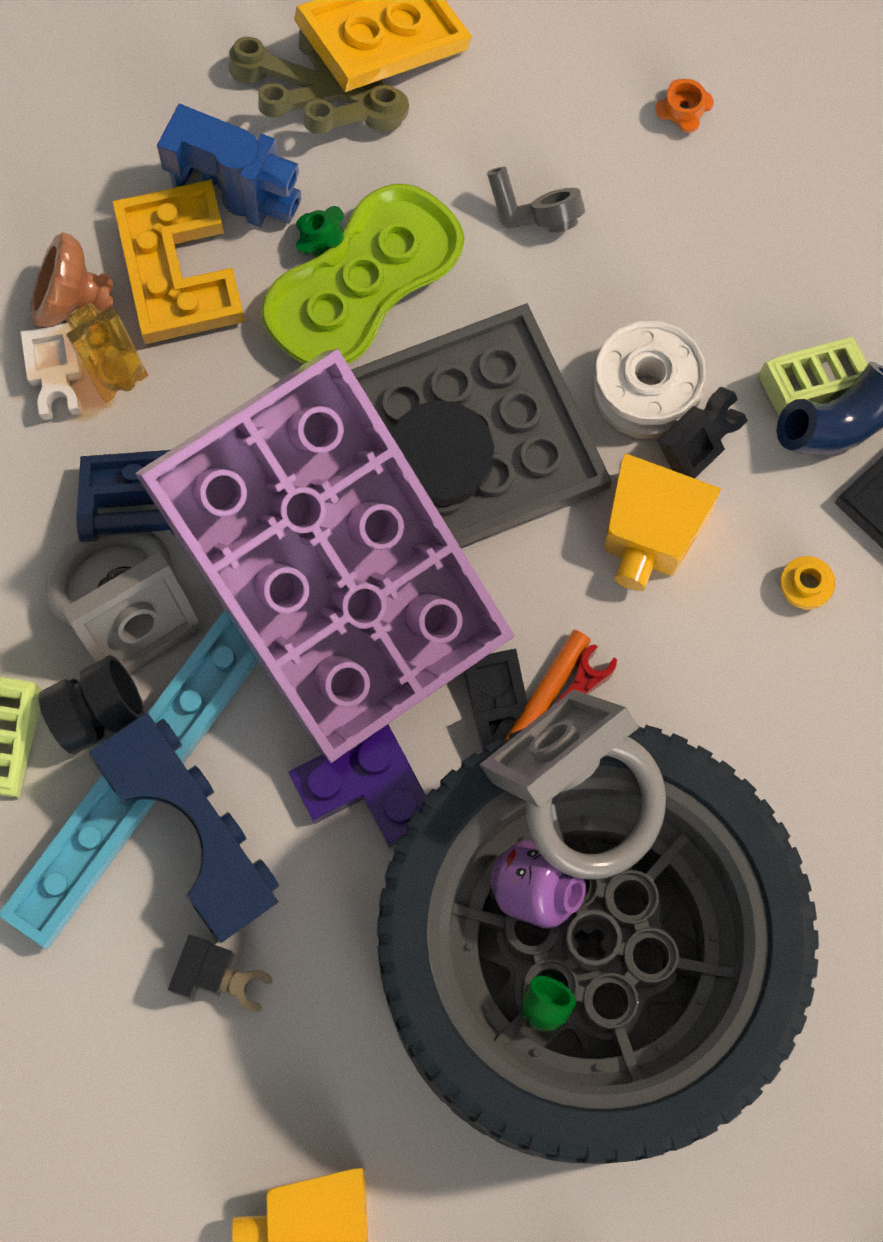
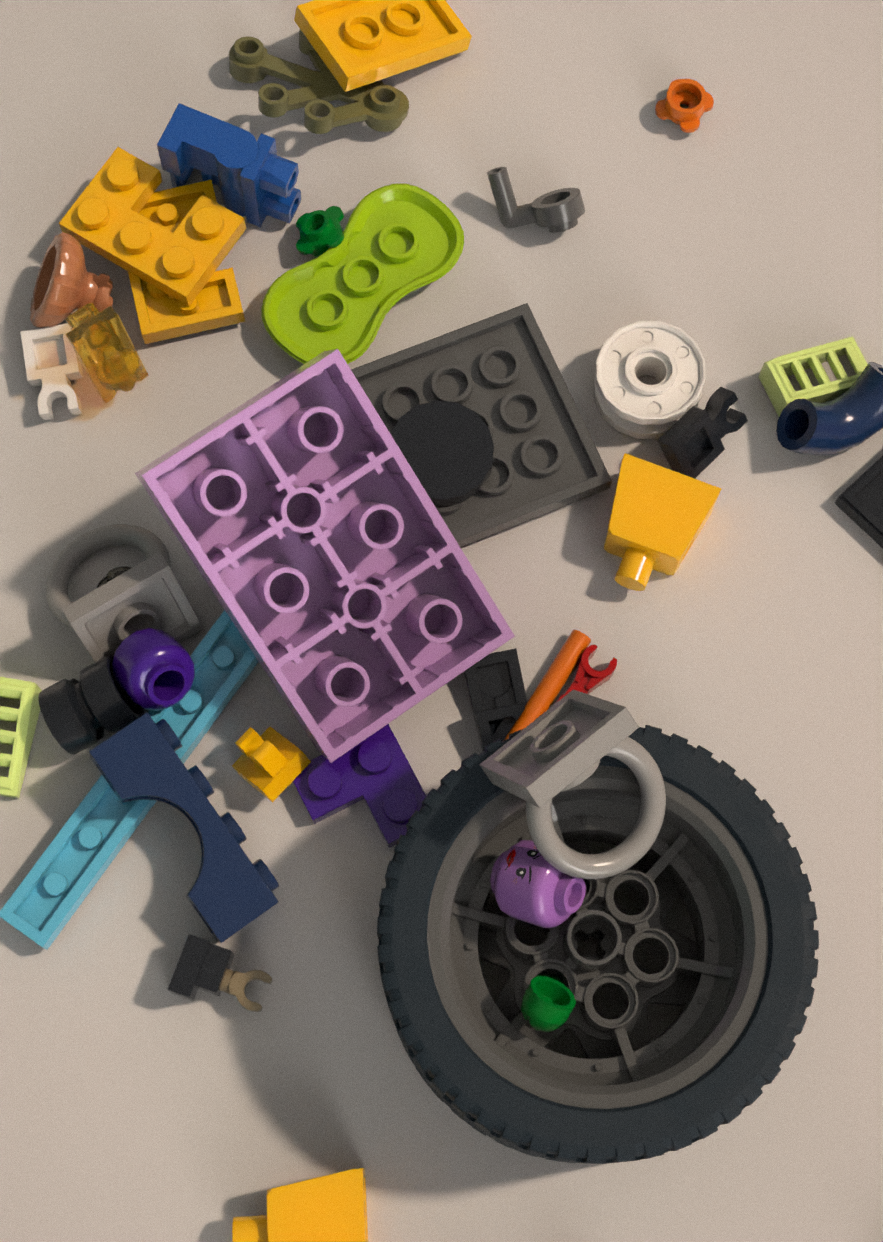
dark blue plate [76,450,175,542] -> none
yellow plate [780,556,835,610] -> none
none -> yellow plate [59,147,247,306]
none -> dark purple head [112,628,195,711]
none -> yellow tile [232,726,311,803]

